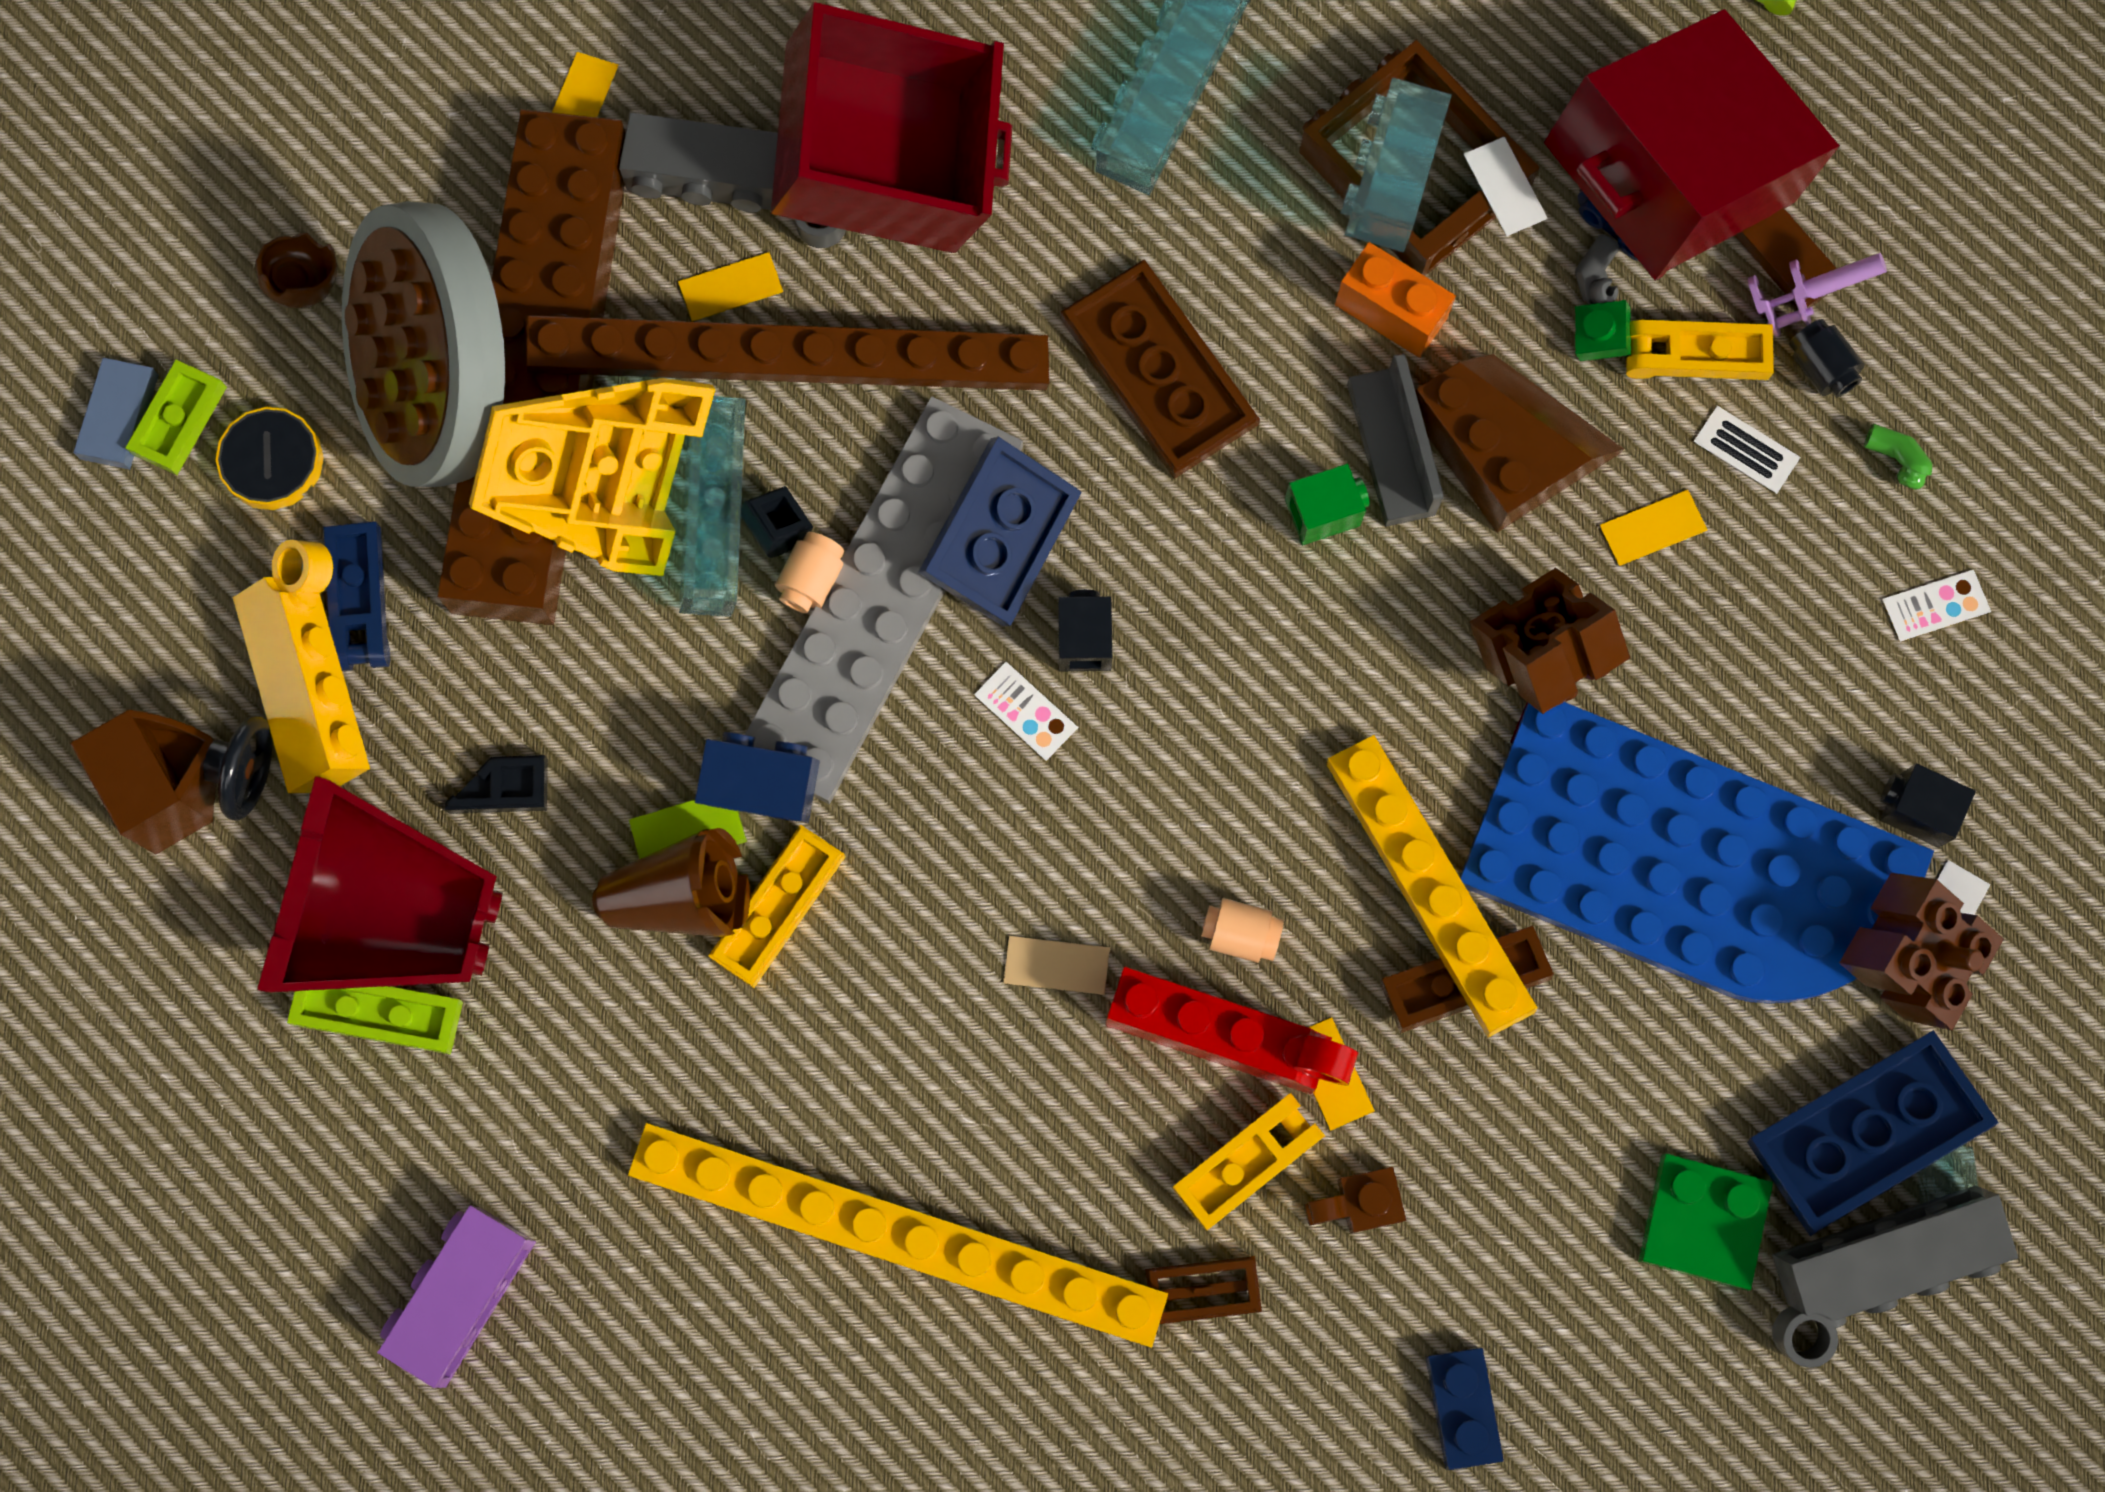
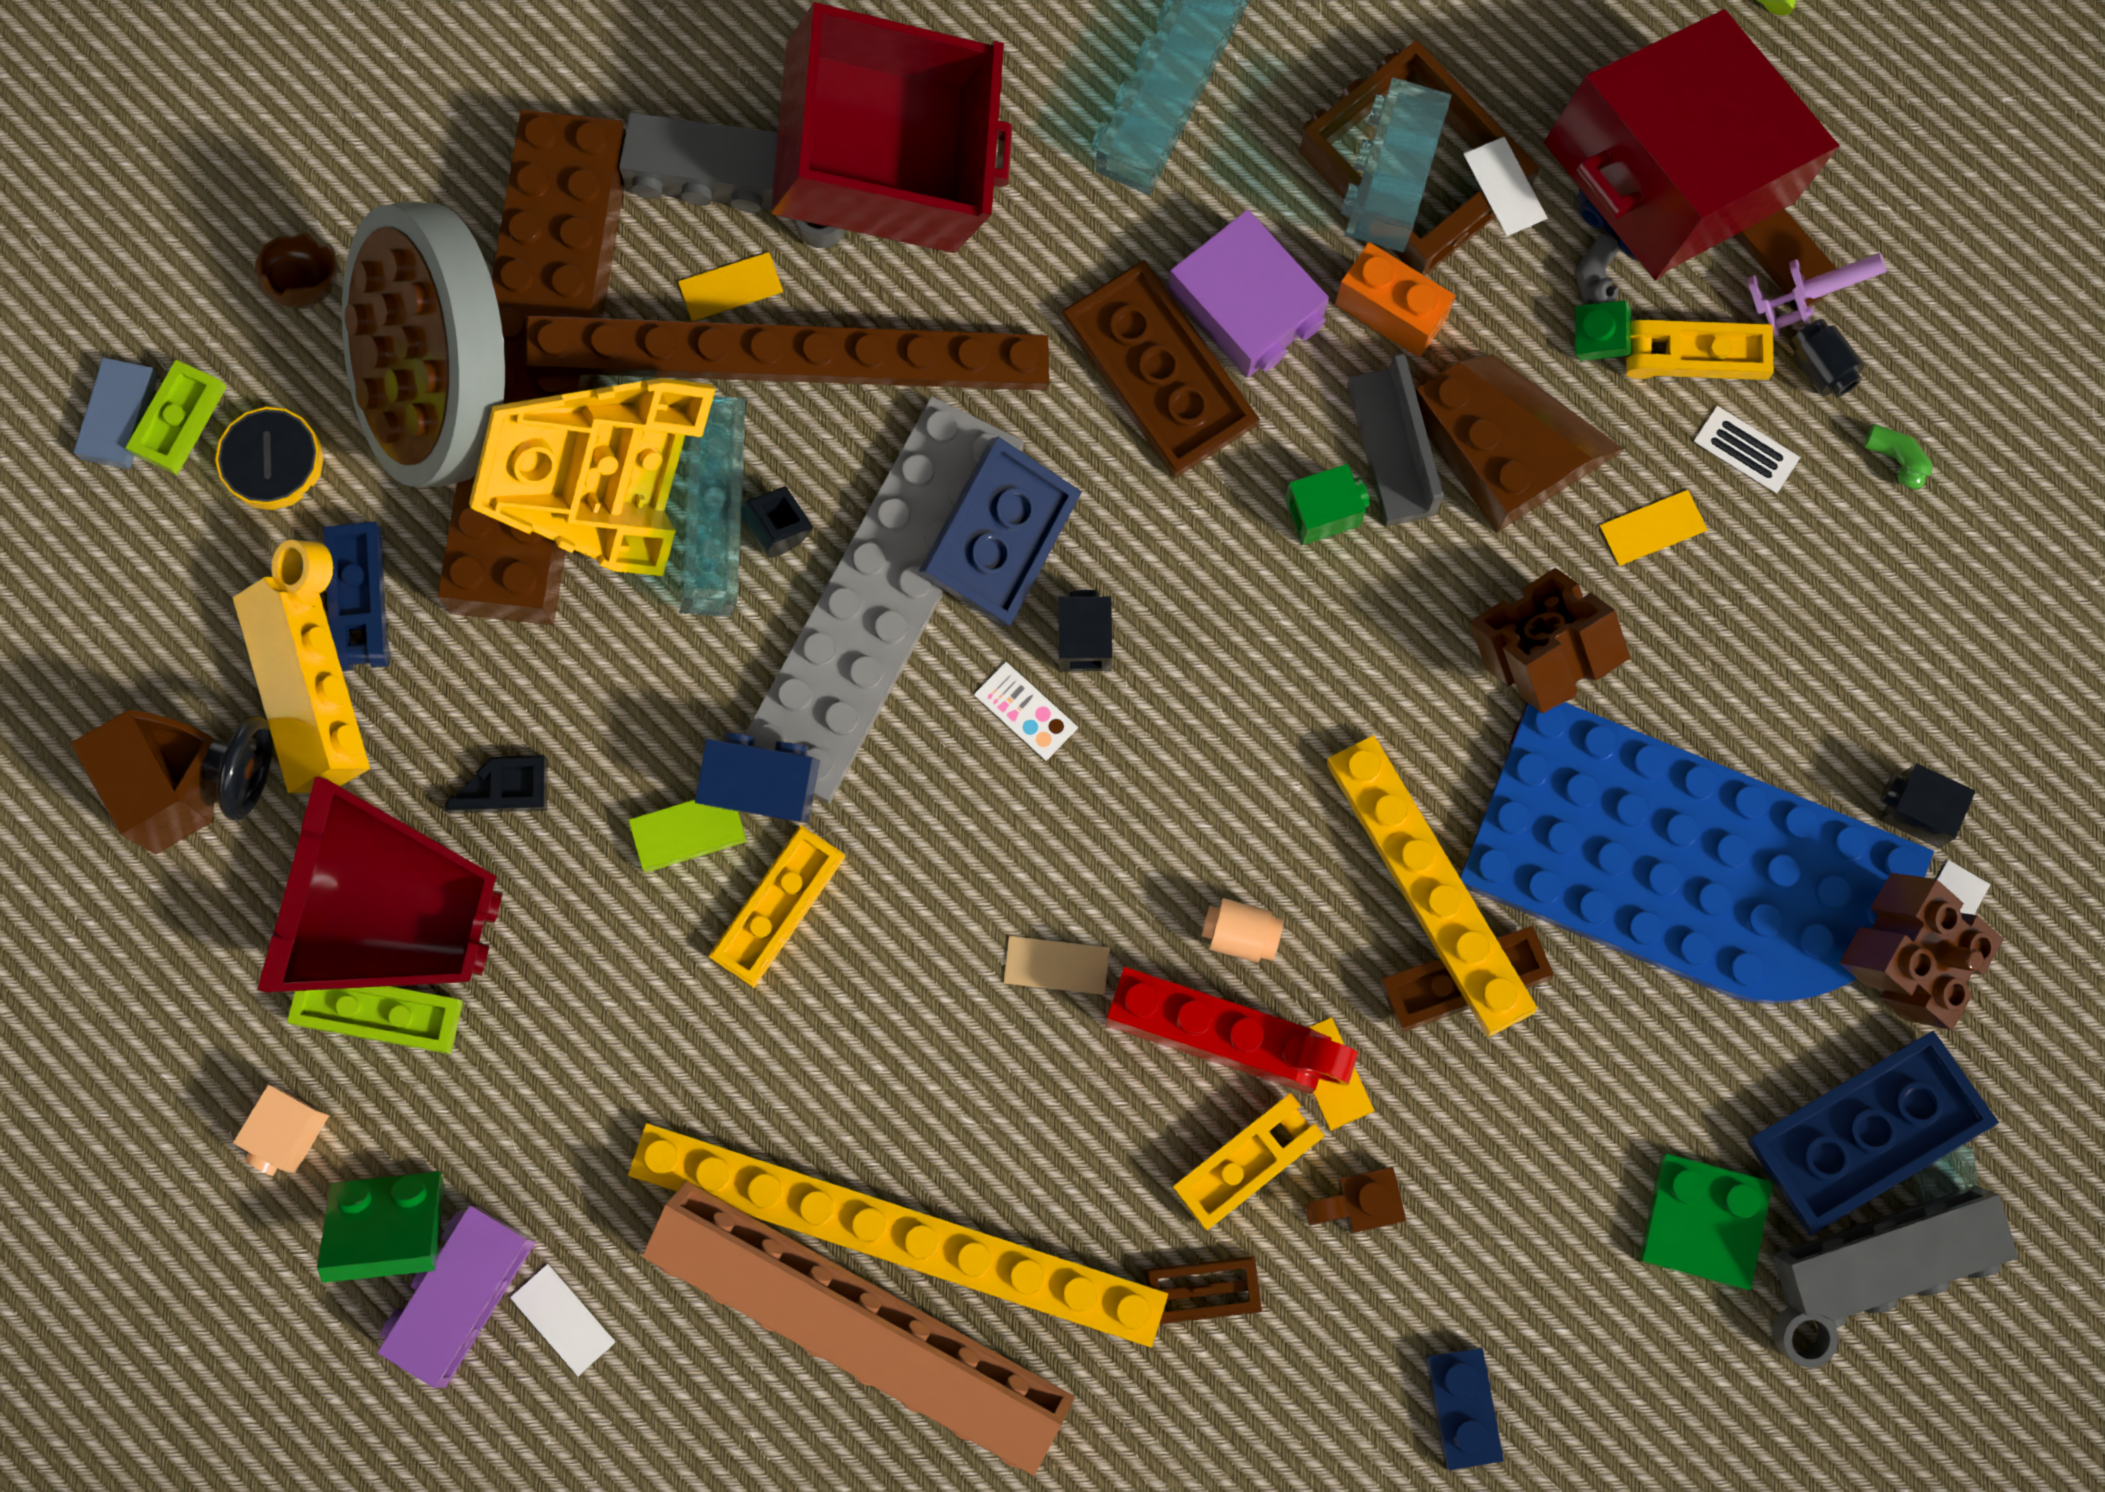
yellow sticker [552,52,619,117] -> none
reddish brown cone [592,828,750,937] -> none
light nougat brick [775,532,845,613] -> none
white sticker [1882,569,1991,642] -> none
none -> light nougat brick [233,1084,330,1176]
none -> green plate [317,1171,445,1283]
none -> white sticker [510,1264,615,1376]
none -> nougat brick [642,1181,1075,1476]
none -> medium lavender brick [1168,209,1329,378]

